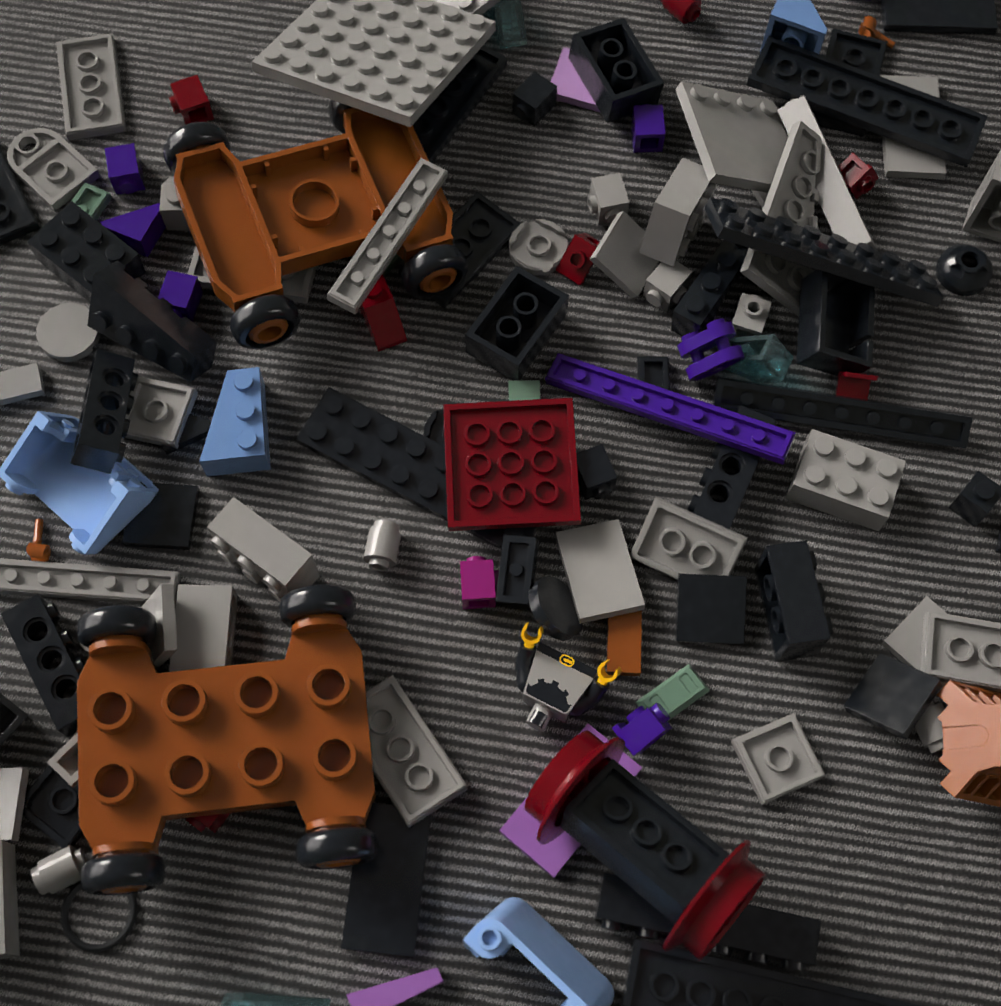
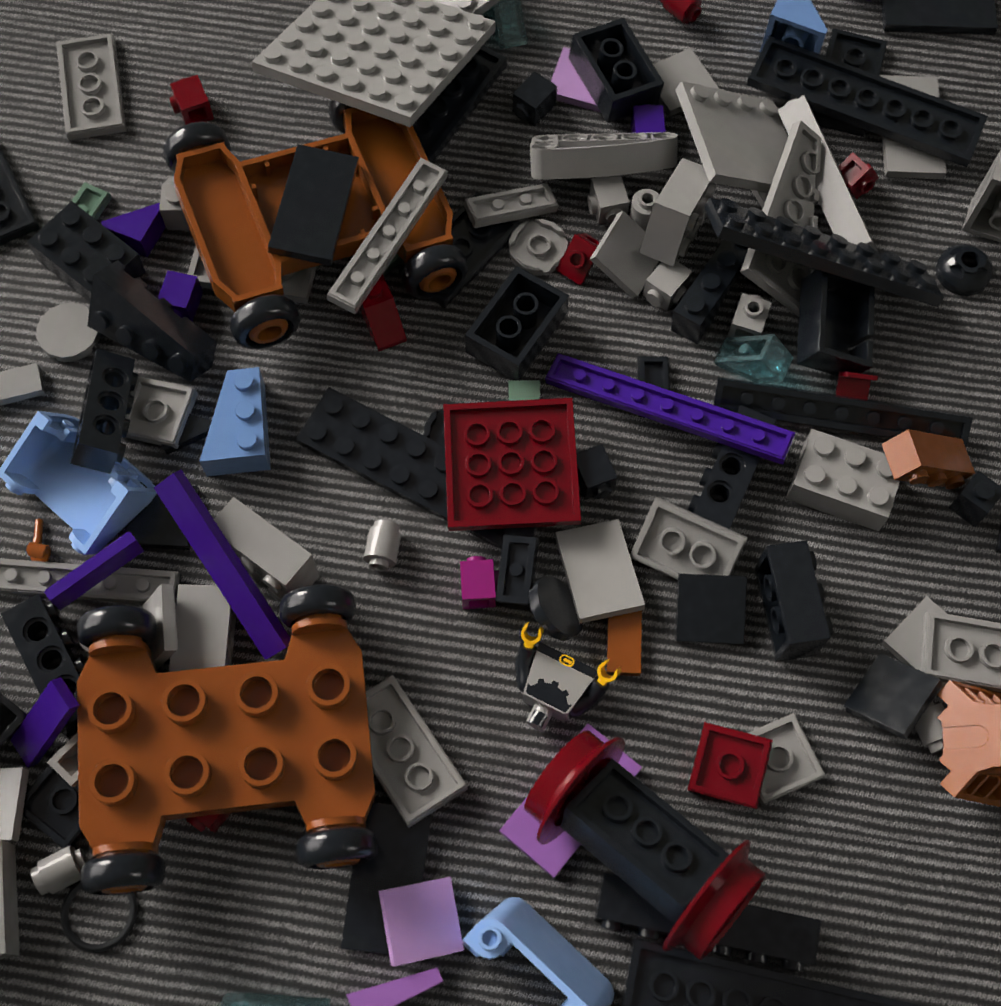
light grey tile [7,128,100,212] -> none
dark purple brick [104,143,145,195] -> none
dark purple brick [612,703,672,756] -> none
sand green tile [635,664,710,722] -> none
dark purple brick [677,318,745,382] -> none
dark orange hand [858,16,895,49] -> none
none -> dark purple tile [11,677,79,768]
none -> dark purple tile [44,531,144,610]
none -> dark purple tile [154,469,291,660]
none -> black tile [268,144,359,266]
none -> lavender tile [379,876,464,967]
none -> light grey tile [464,183,558,228]
none -> light grey beam [530,132,678,180]
none -> light grey brick [630,189,659,232]
none -> light grey tile [653,48,719,117]
none -> dark red tile [687,722,773,810]
none -> dark orange brick [882,429,975,489]

